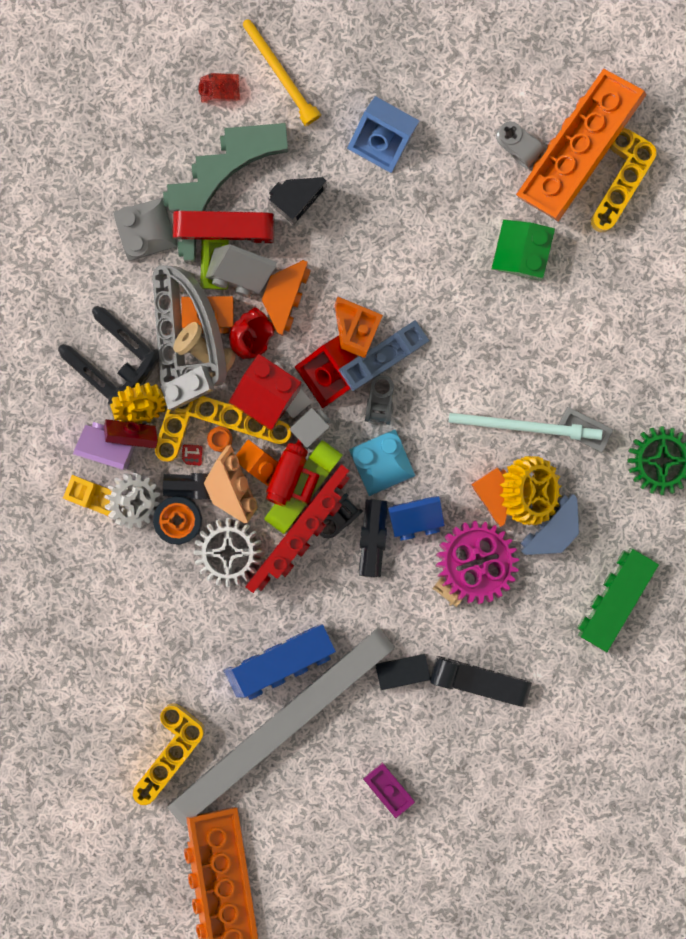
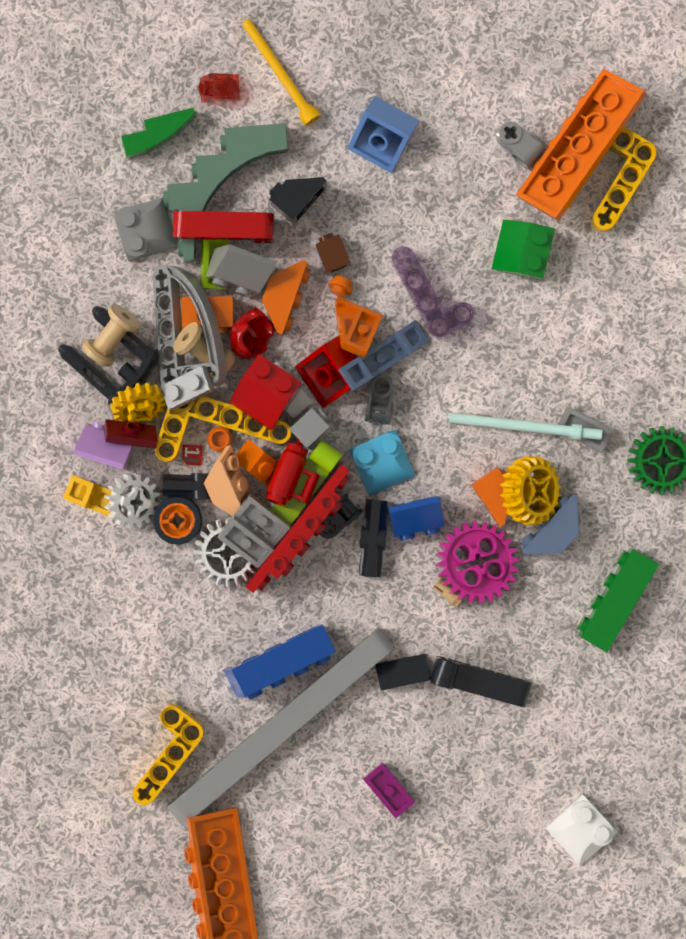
none -> tan piece [82,304,141,367]
none -> green slope [121,108,196,160]
none -> light grey slope [217,494,291,568]
none -> reddish brown brick [315,233,351,275]
none -> orange plate [328,275,353,297]
none -> clear purple beam [391,246,474,339]
none -> white slope [545,794,618,866]

